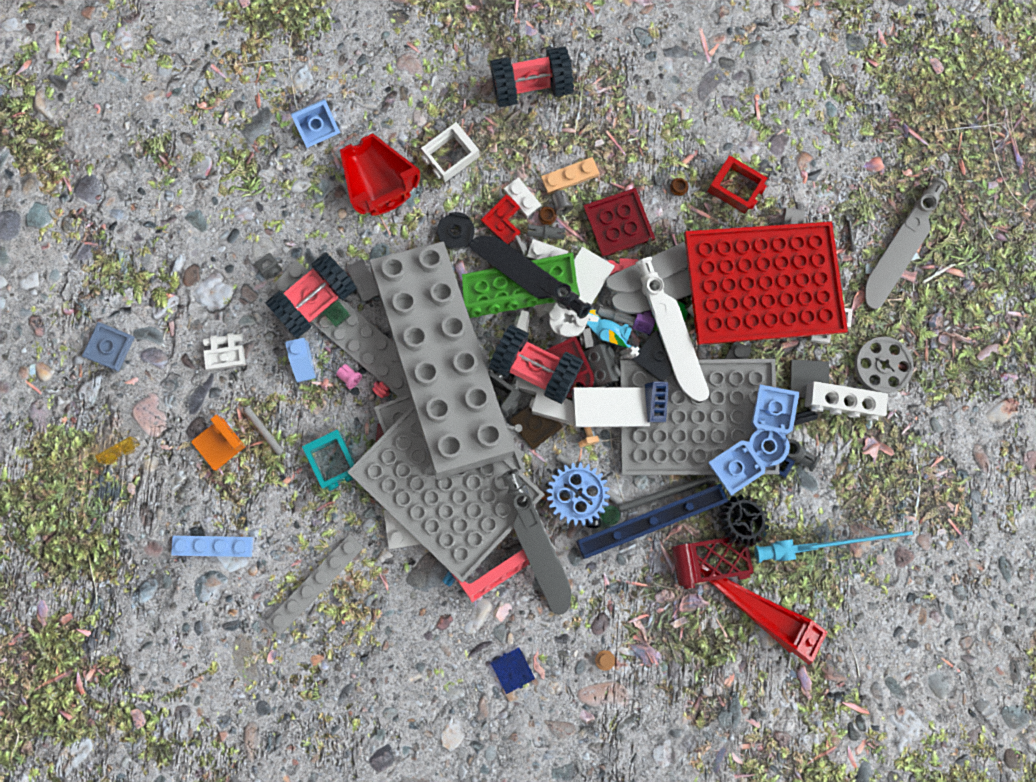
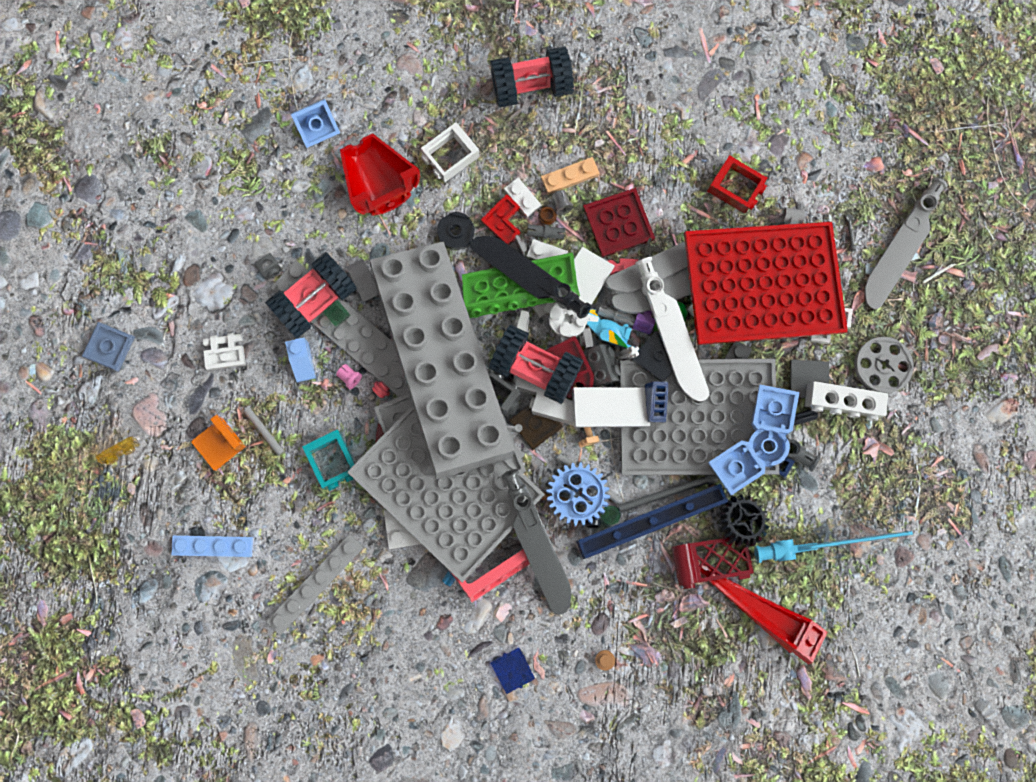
reddish brown plate [670,178,689,196] -> none

